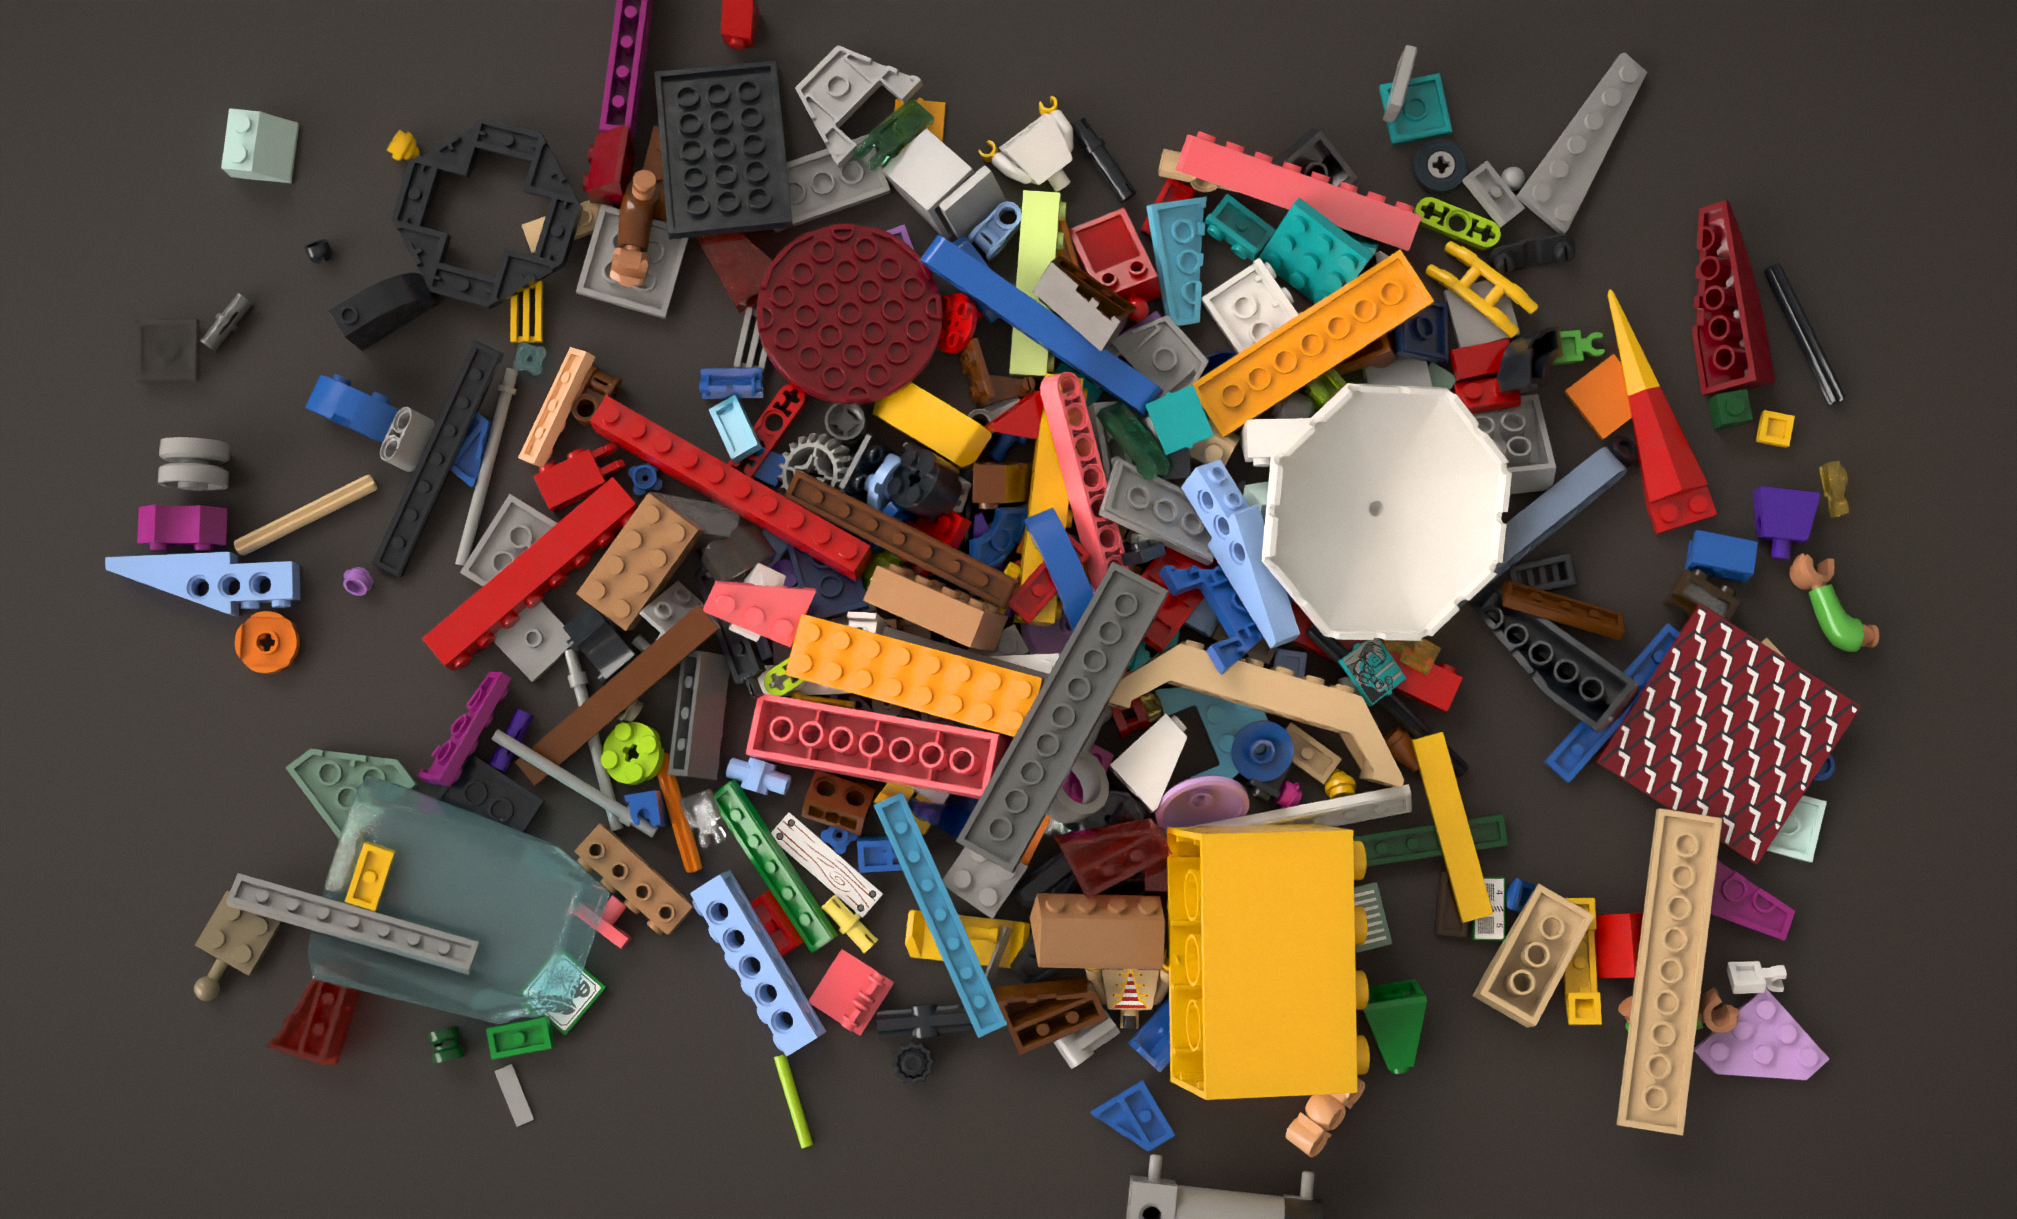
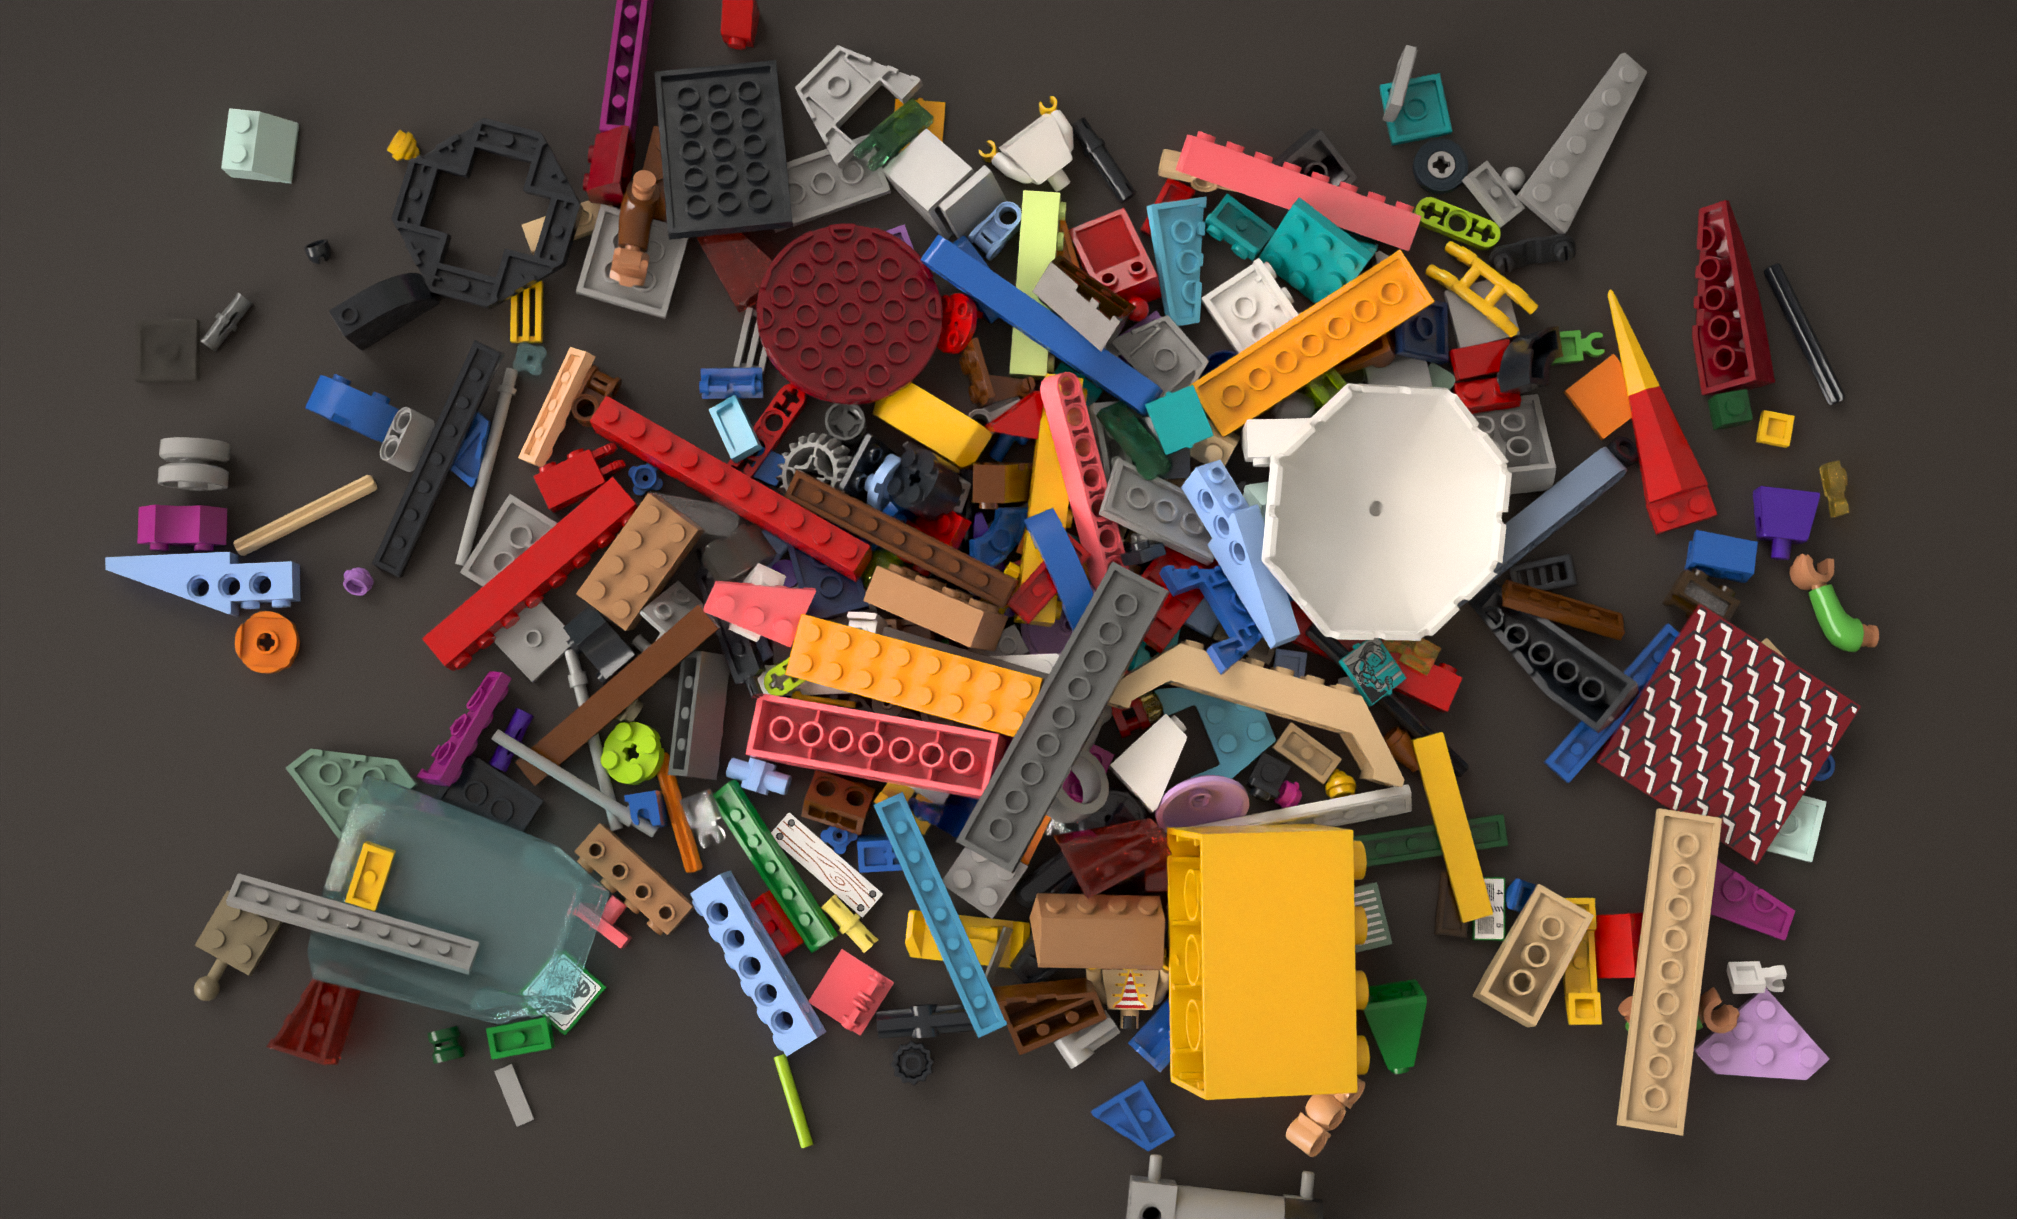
blue dish [1231,720,1294,782] -> none

